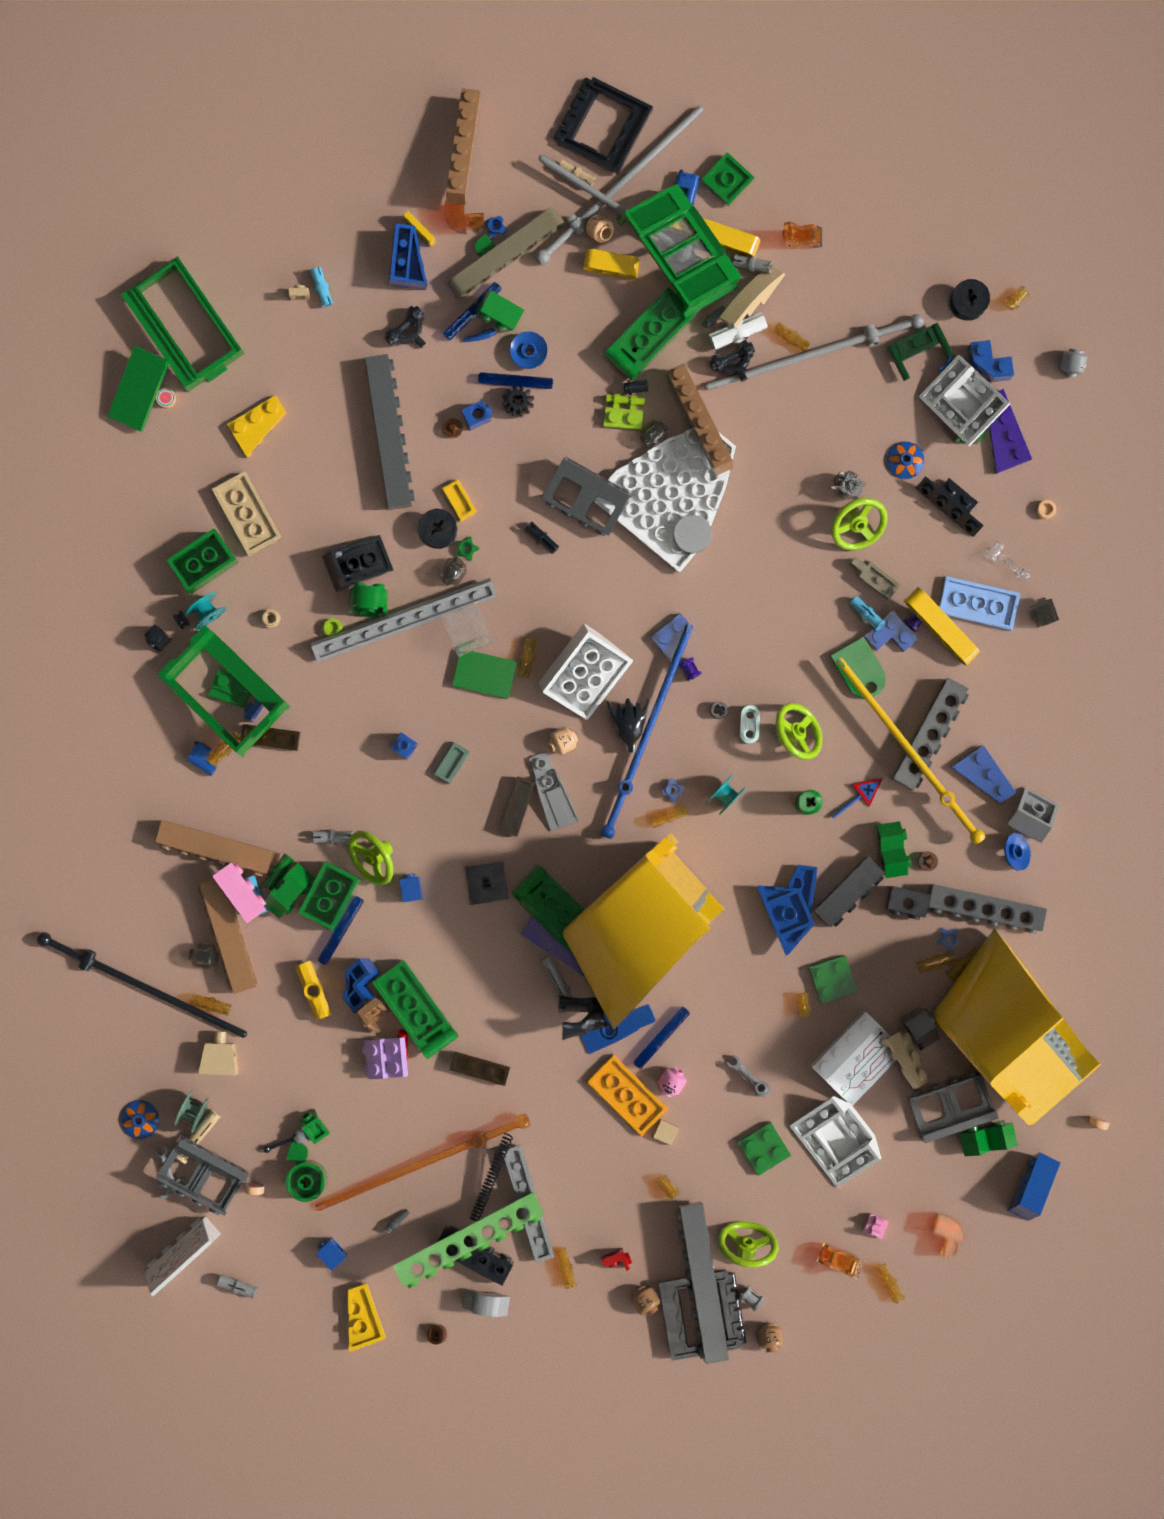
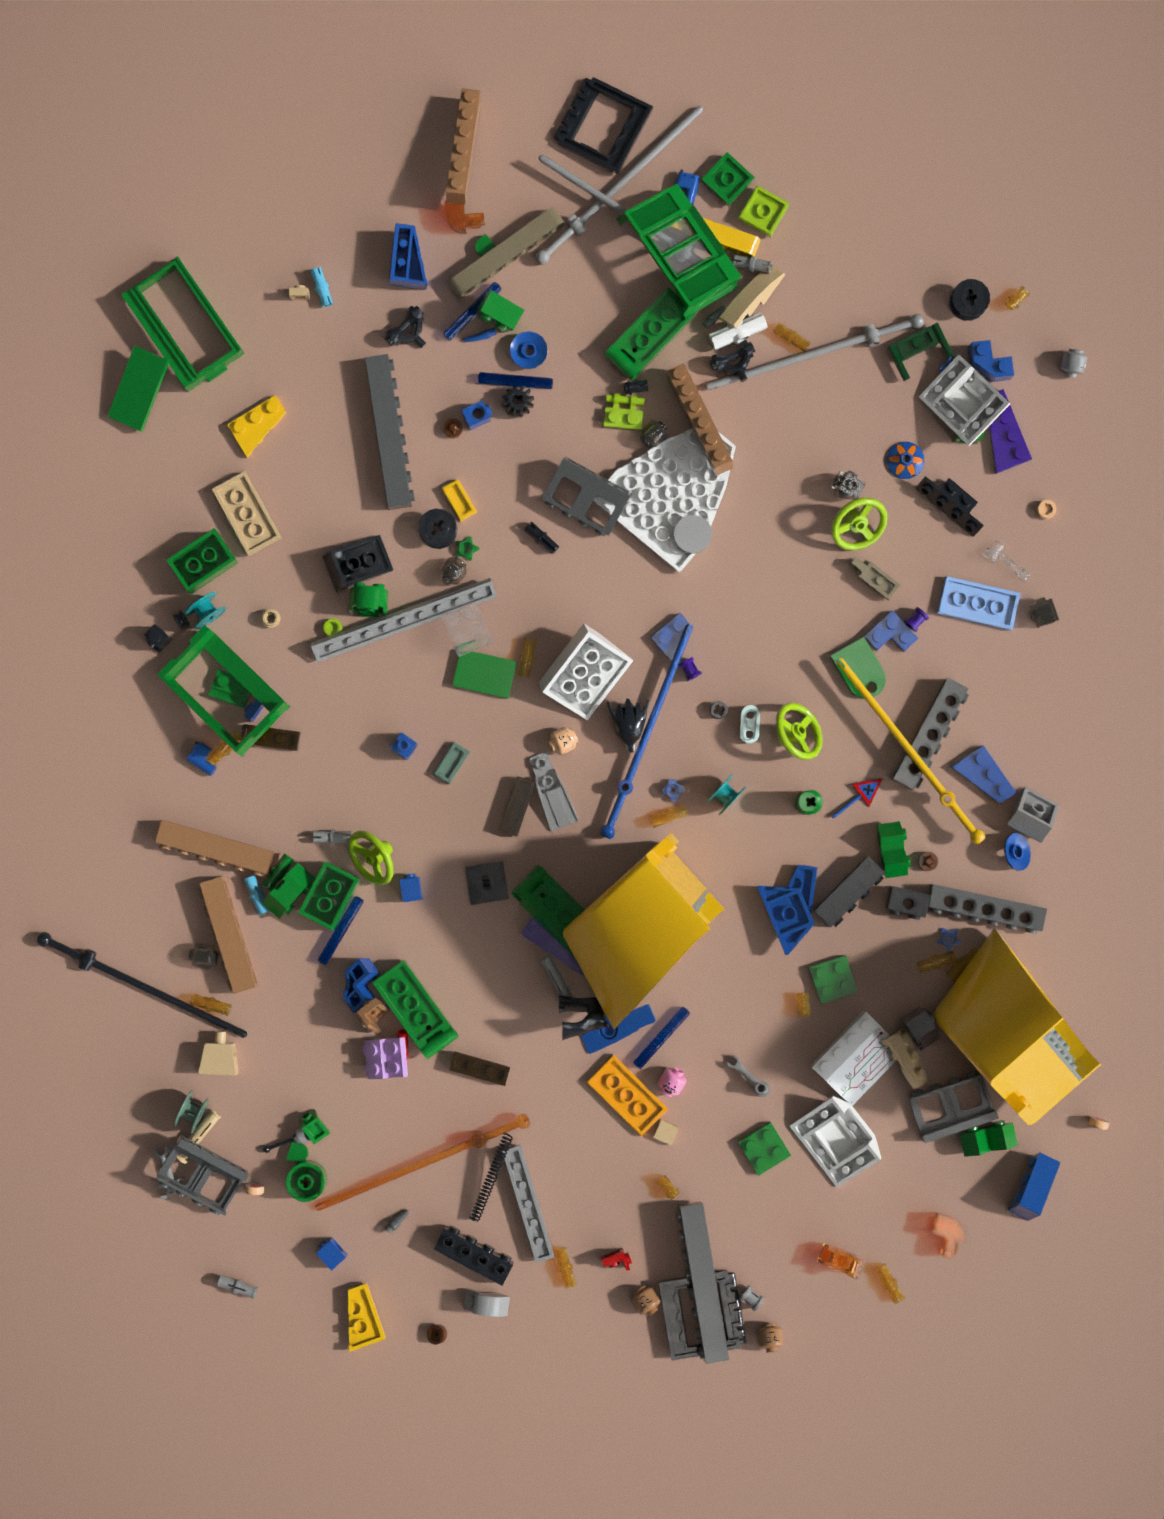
blue dish [121,1100,160,1139] -> none
white slope [145,1217,221,1297] -> none
tile [156,388,176,408] -> none
bright pink brick [212,862,266,923] -> none
yellow piece [295,961,332,1021] -> none
bright green brick [393,1192,544,1288] -> none
yellow tile [403,211,436,247] -> none
blue plate [485,216,507,237] -> none
tan pin [559,159,596,187] -> none
yellow beam [583,249,640,279] -> none
light nougat head [586,215,614,243] -> none
lime piece [717,1221,779,1268] -> none
clear orange brick [782,221,822,249] -> none
medium azure pin [850,596,885,631] -> none
bright pink tile [863,1213,889,1239] -> none
yellow beam [904,587,980,666] -> none
none -> lime plate [738,185,790,238]

